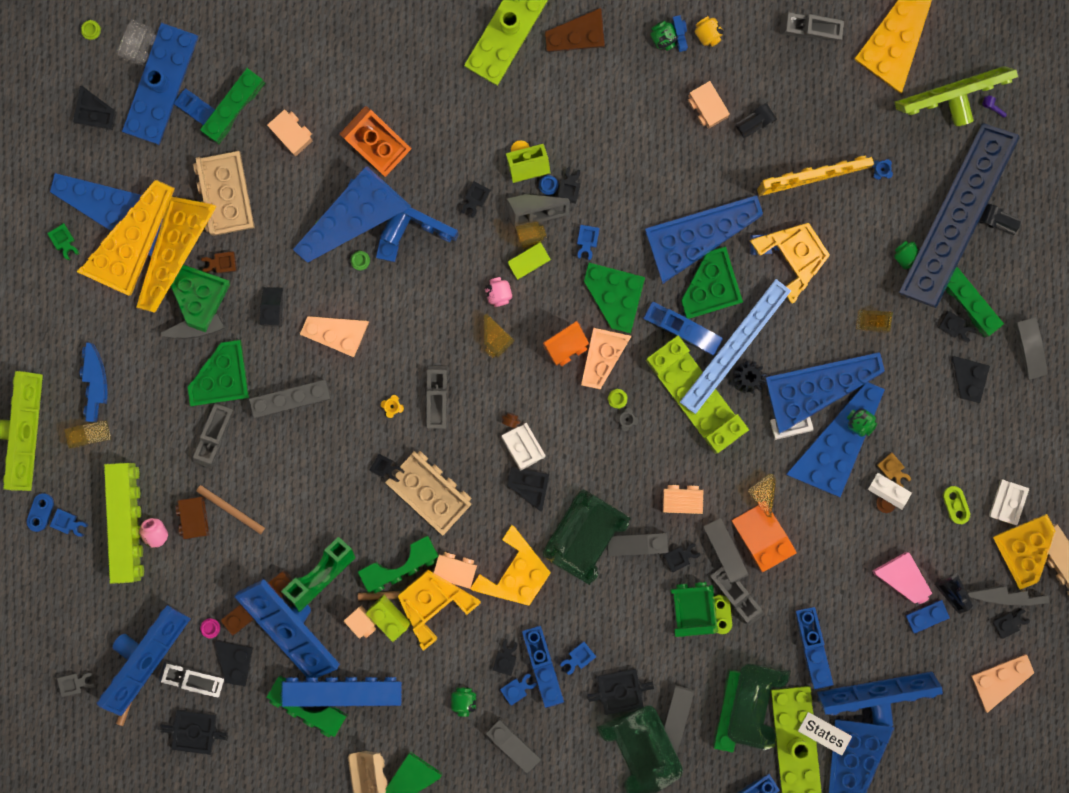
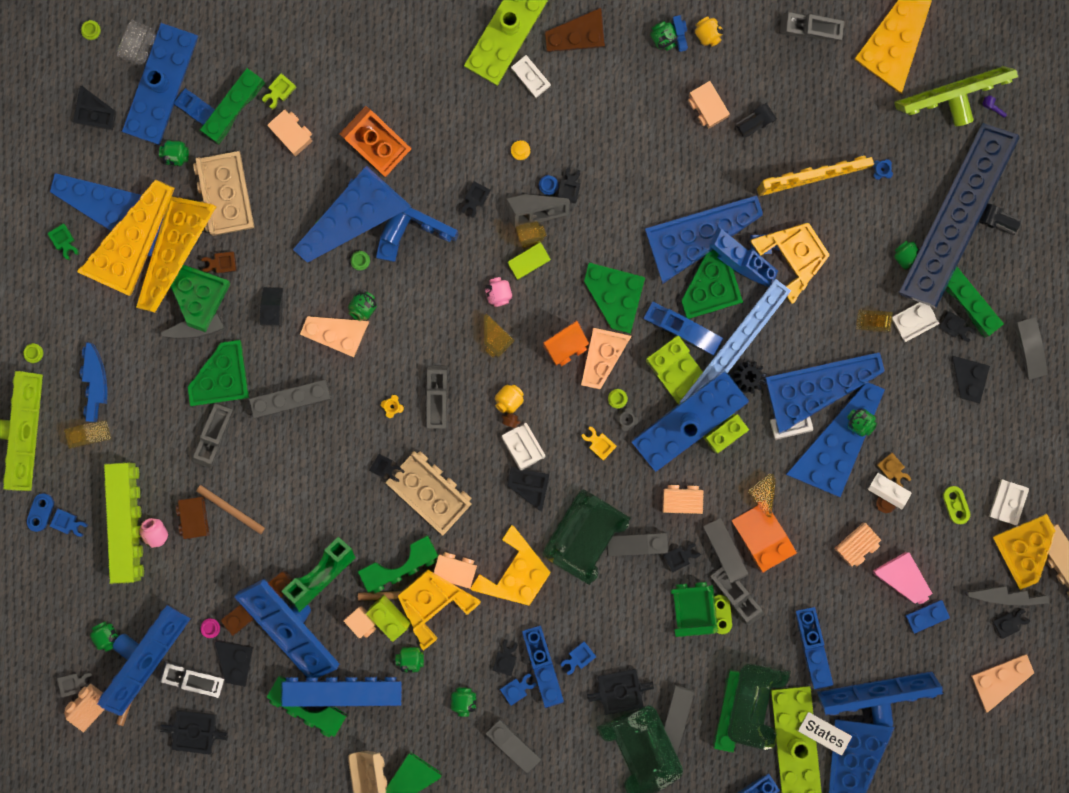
lime brick [506,144,551,183] -> none
blue plate [577,225,600,261] -> none
black wing [934,573,973,614] -> none
none -> lime plate [23,344,43,363]
none -> light nougat brick [64,684,105,732]
none -> green head [90,621,119,652]
none -> green head [159,140,189,166]
none -> lime plate [262,73,296,109]
none -> green head [348,292,377,321]
none -> green head [396,647,424,673]
none -> yellow head [495,384,524,413]
none -> white plate [511,55,551,98]
none -> yellow plate [581,427,617,461]
none -> blue plate [632,370,749,472]
none -> blue slope [709,229,778,287]
none -> light nougat brick [834,522,881,567]
none -> white plate [891,302,940,342]

